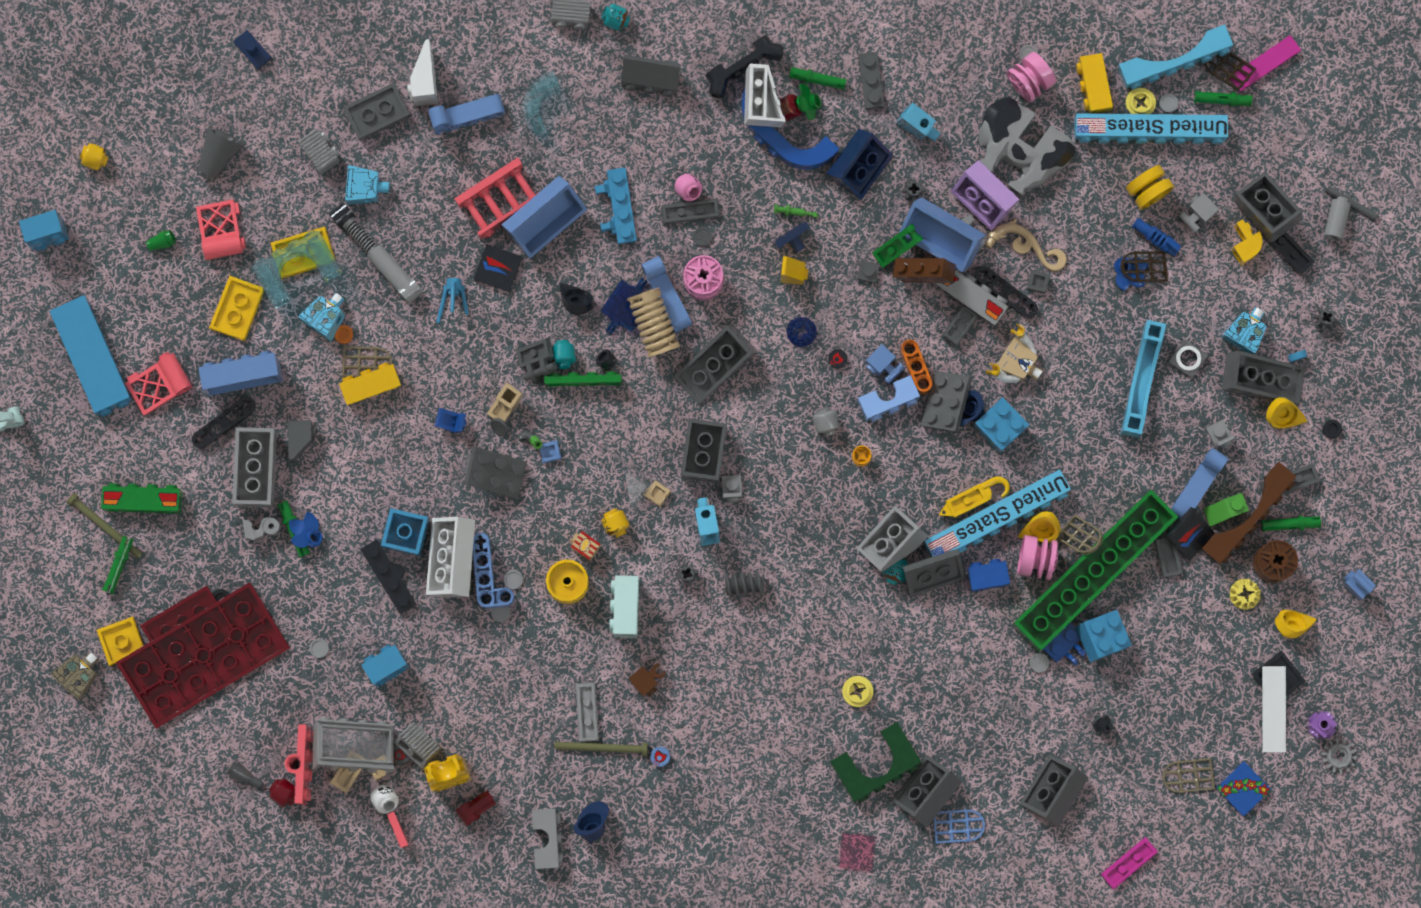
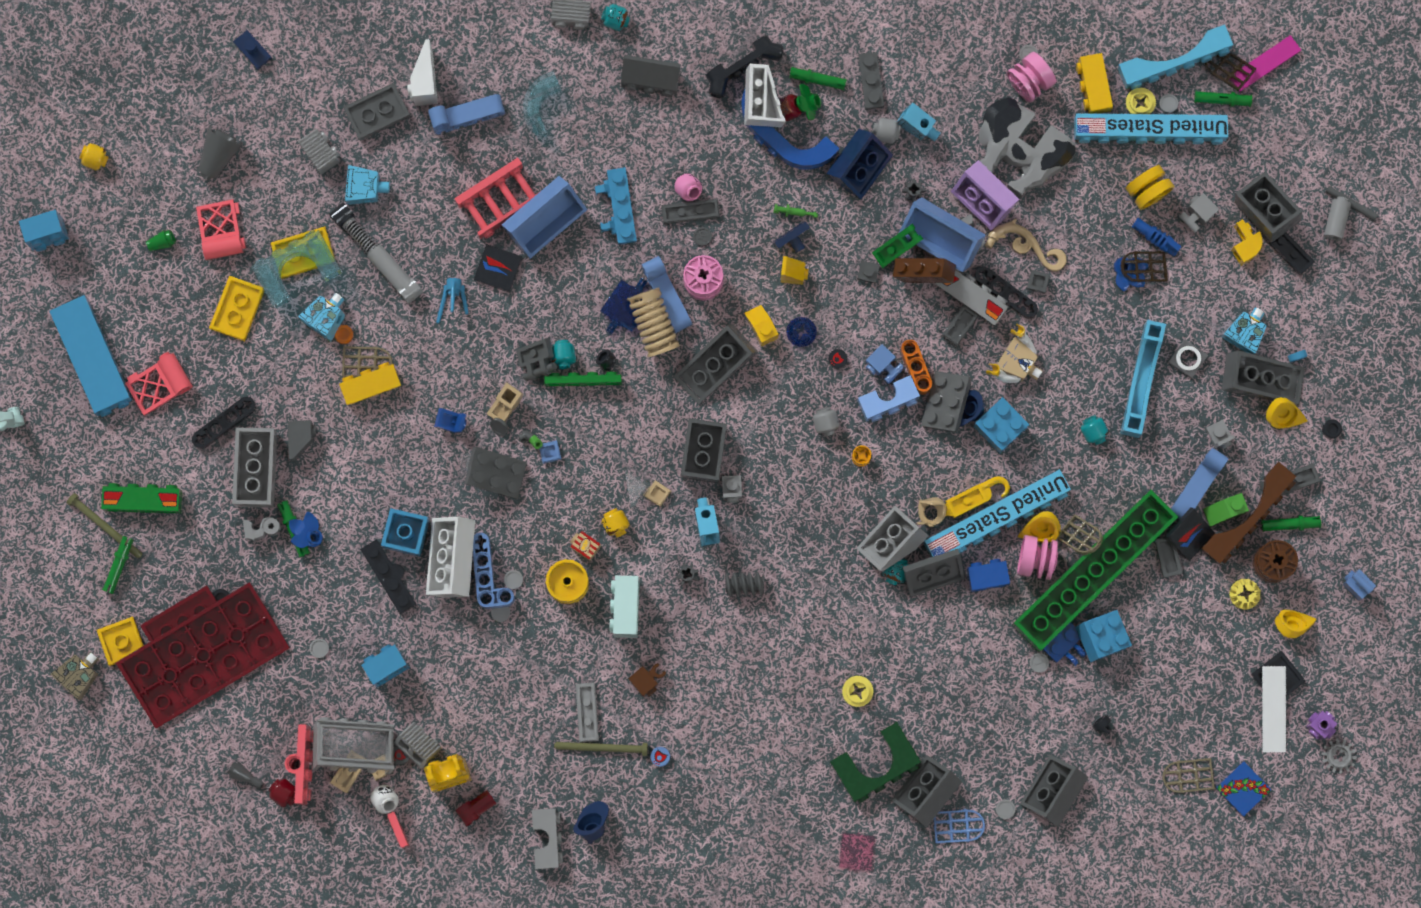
medium blue piece [198,351,283,396] -> none
black piece [560,283,593,316] -> none
dark pink tile [1100,837,1158,890] -> none
dark grey gear [1313,307,1338,331] -> none
none -> yellow slope [744,305,779,347]
none -> light grey head [873,118,901,144]
none -> tan piece [917,497,946,527]
none -> light grey piece [996,800,1015,819]
none -> teal head [1080,415,1109,445]

